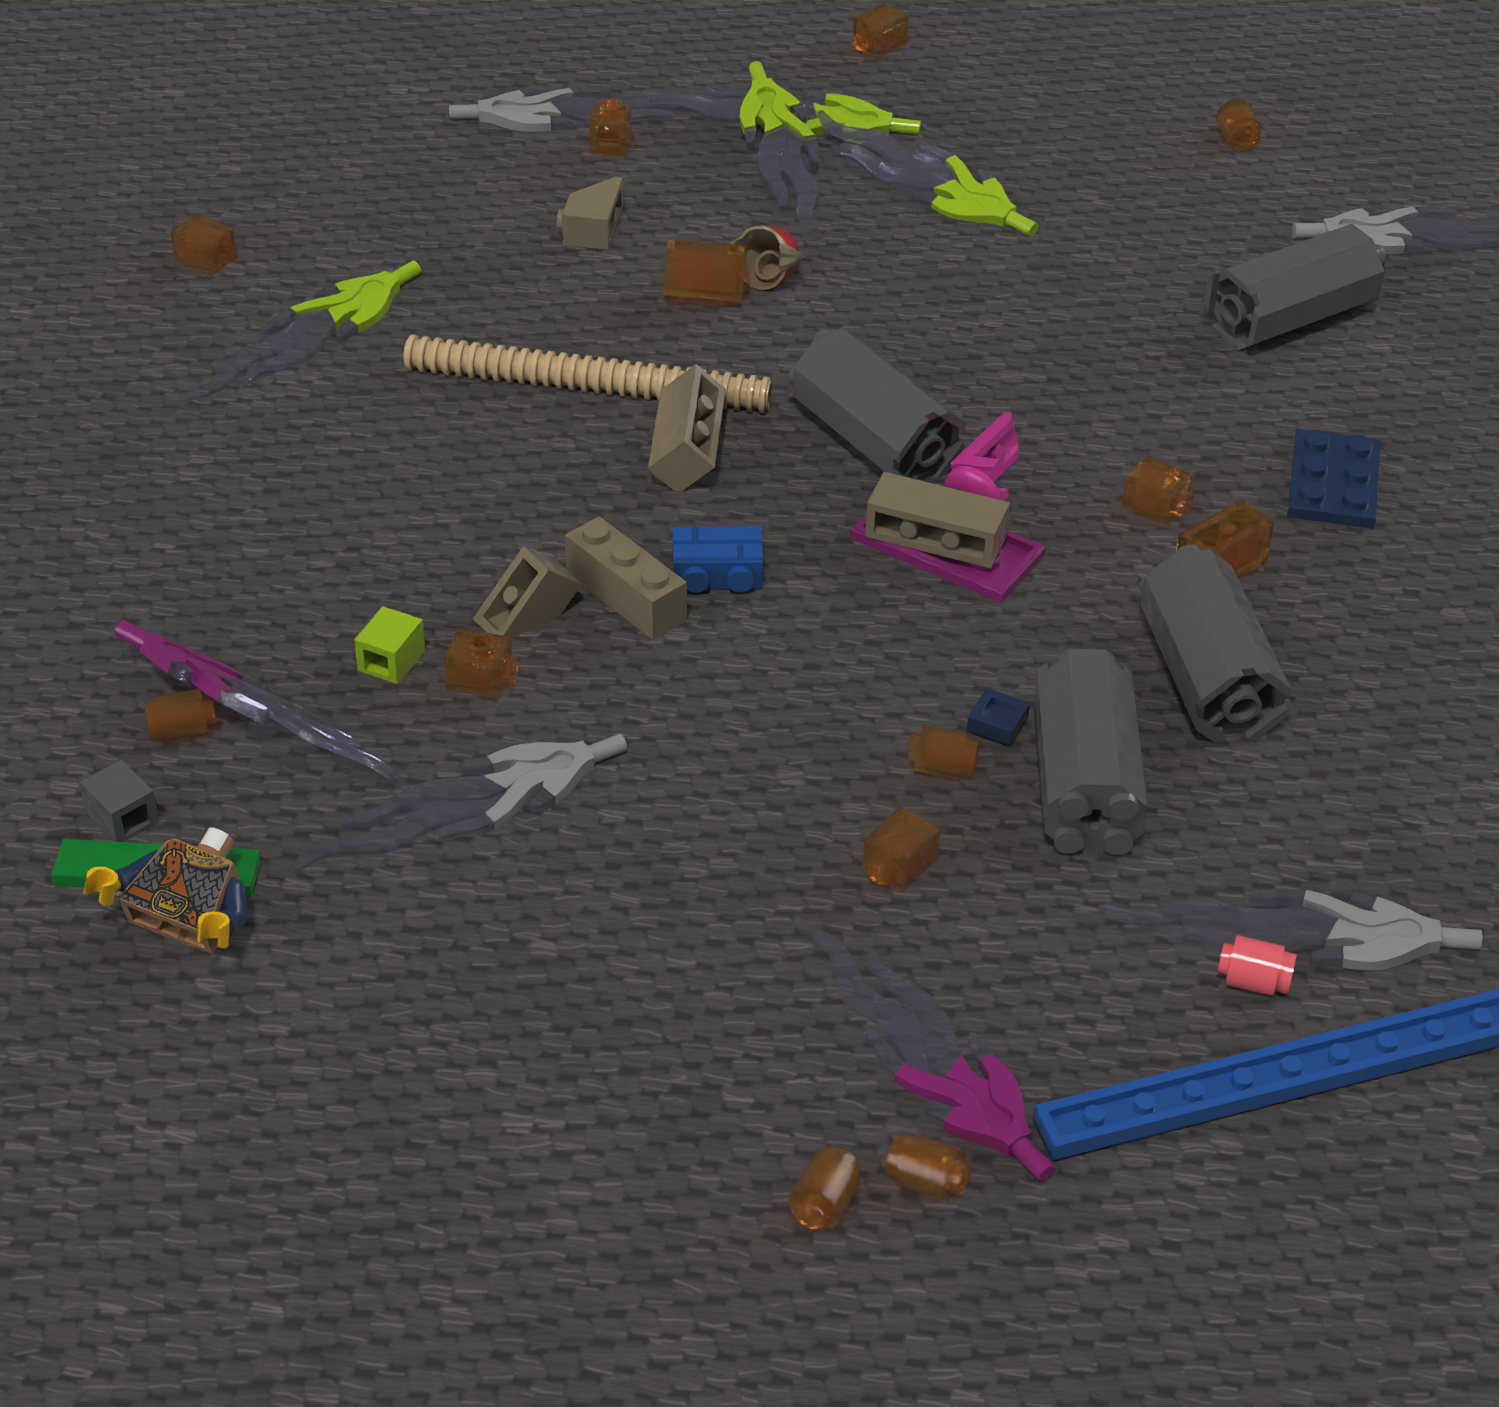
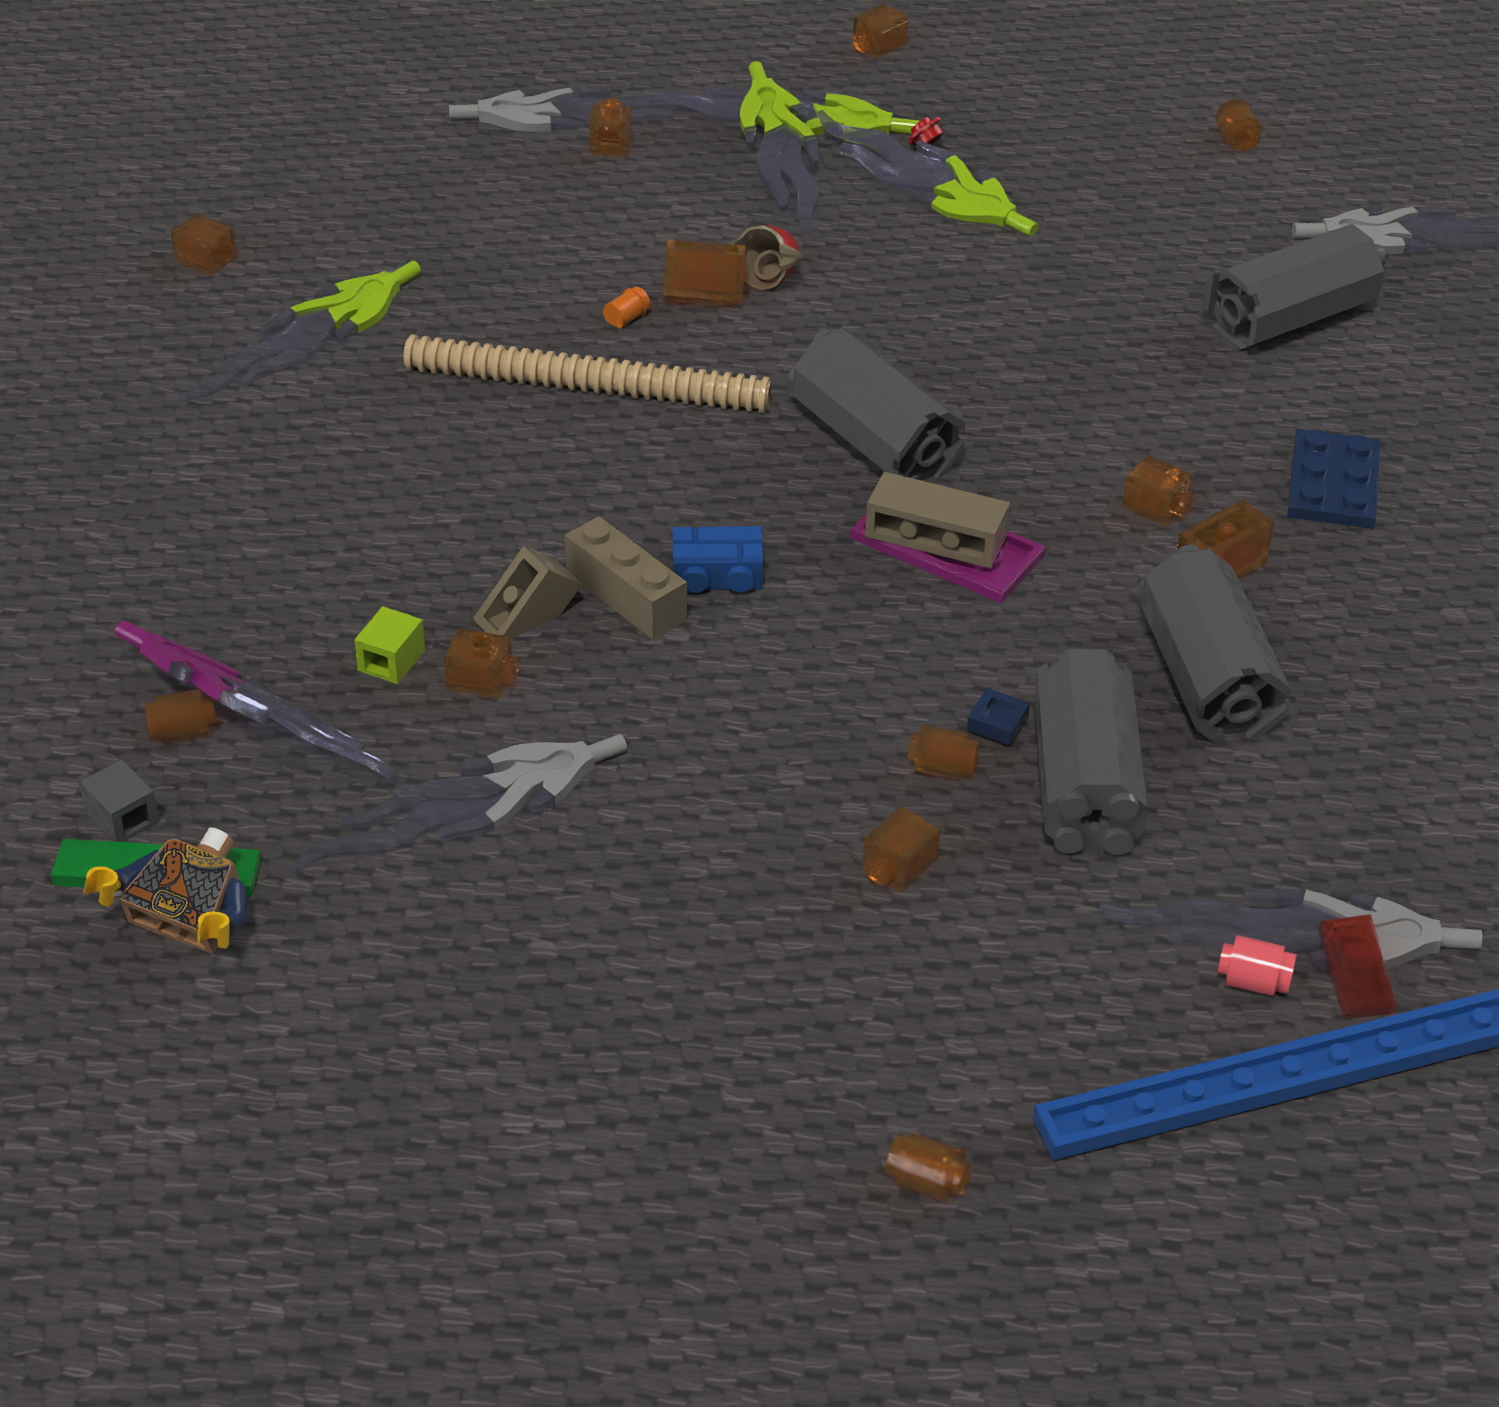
dark tan slope [556,177,623,250] -> none
dark tan brick [648,364,725,491] -> none
clear orange brick [788,1147,860,1230] -> none
piece [798,925,1056,1183] -> none
dark pink piece [944,412,1020,501] -> none
none -> orange piece [603,287,651,329]
none -> red plate [908,116,944,151]
none -> clear red tile [1318,914,1397,1019]

